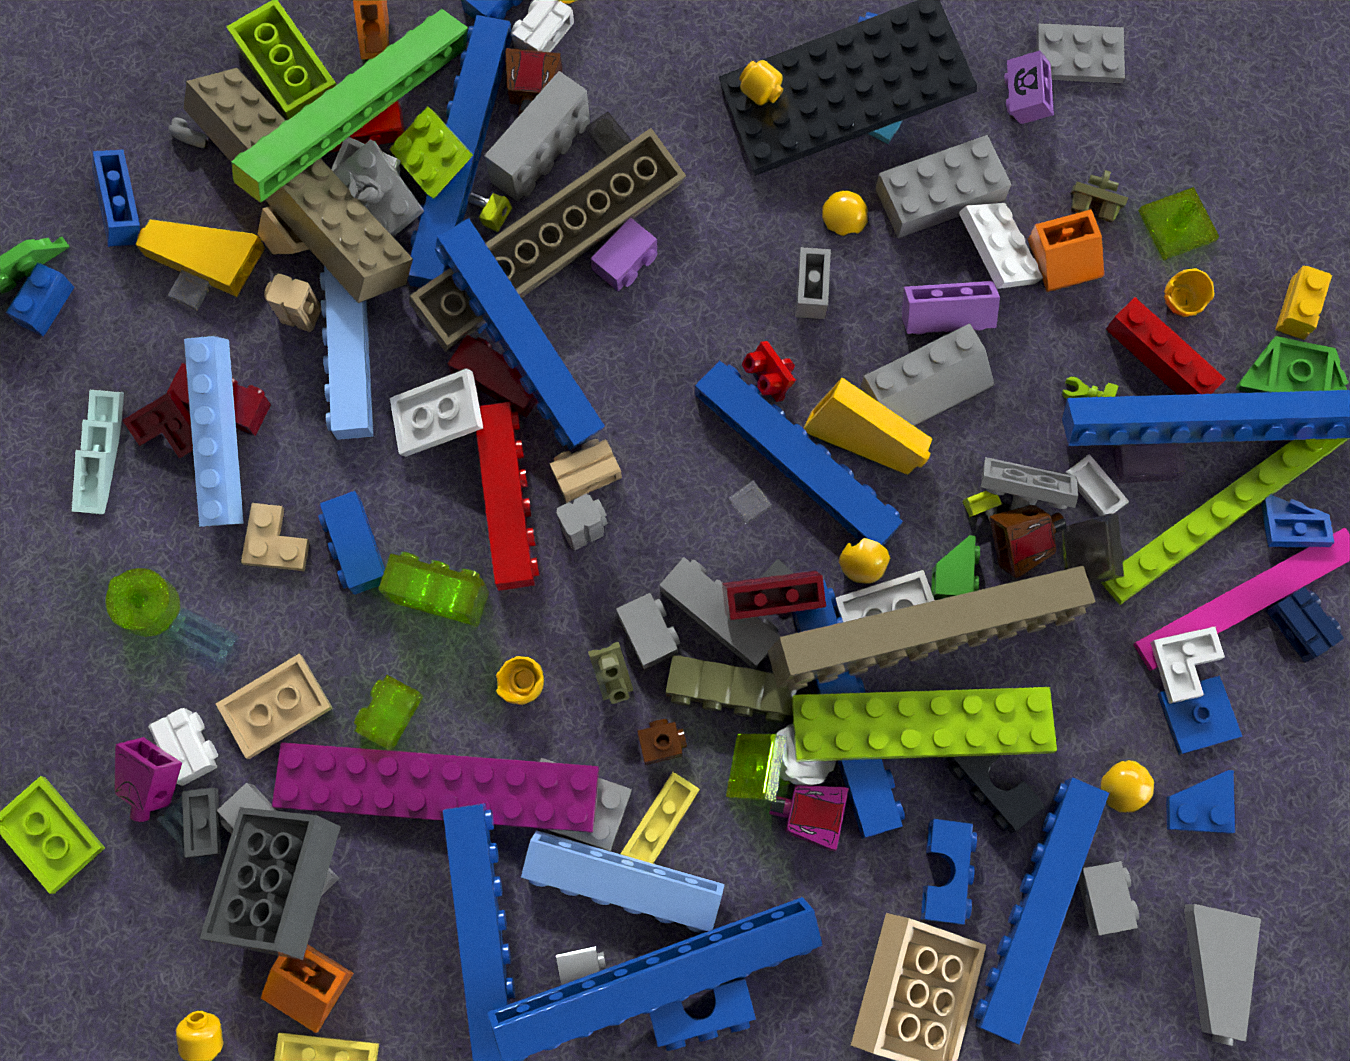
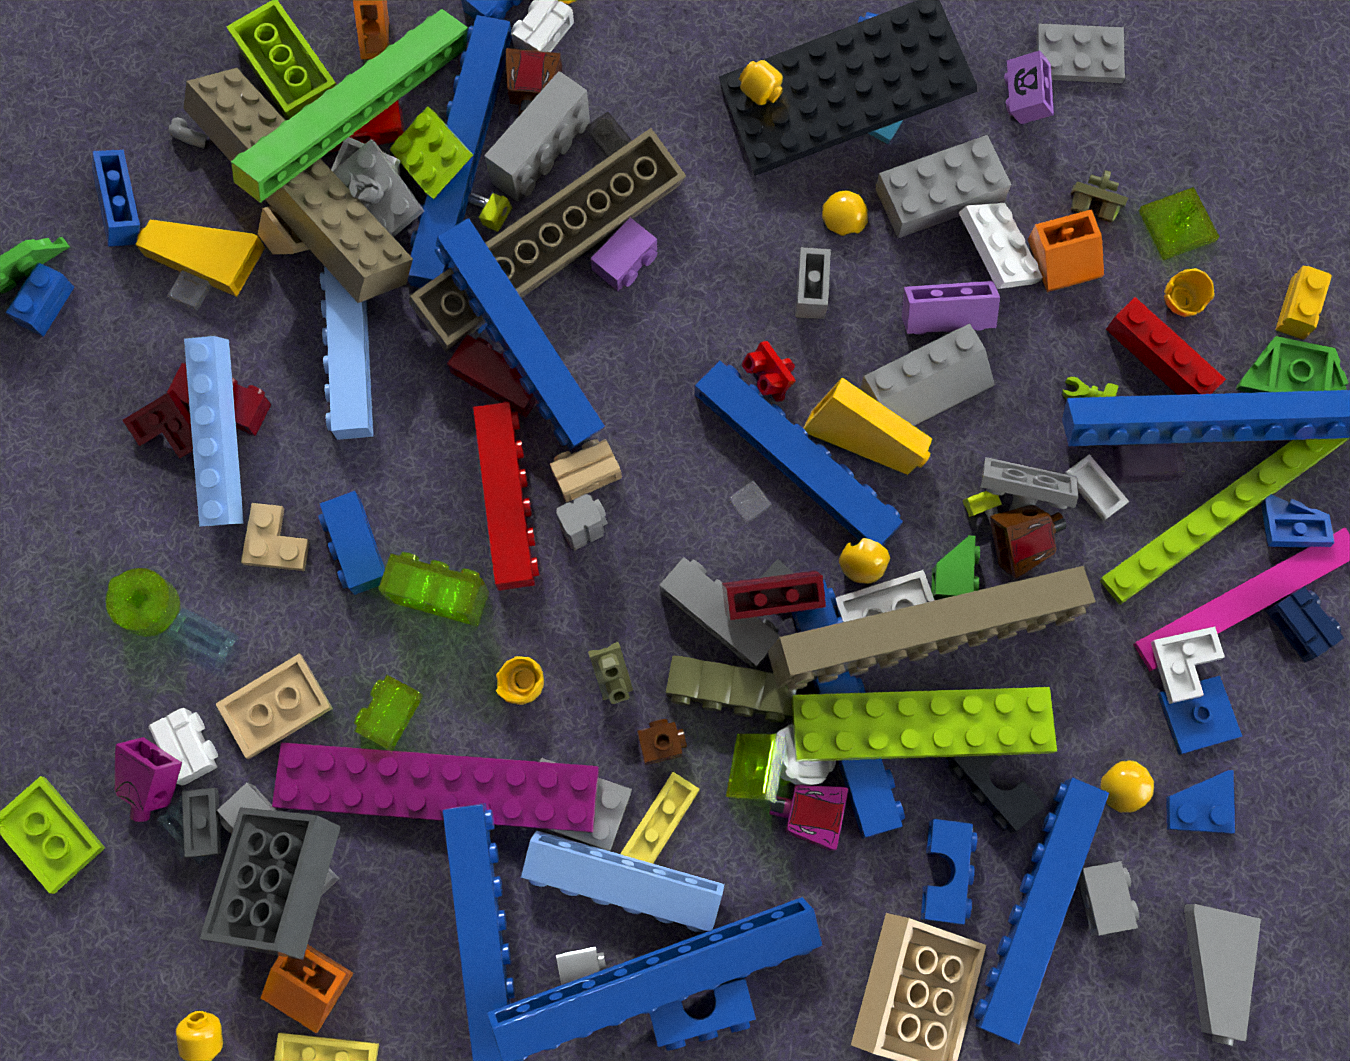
light aqua slope [72,390,124,514] -> none
tan brick [264,273,321,332] -> none
white plate [390,369,483,457] -> none
light grey brick [616,593,680,670] -> none
clear smoke tile [1062,513,1124,585] -> none

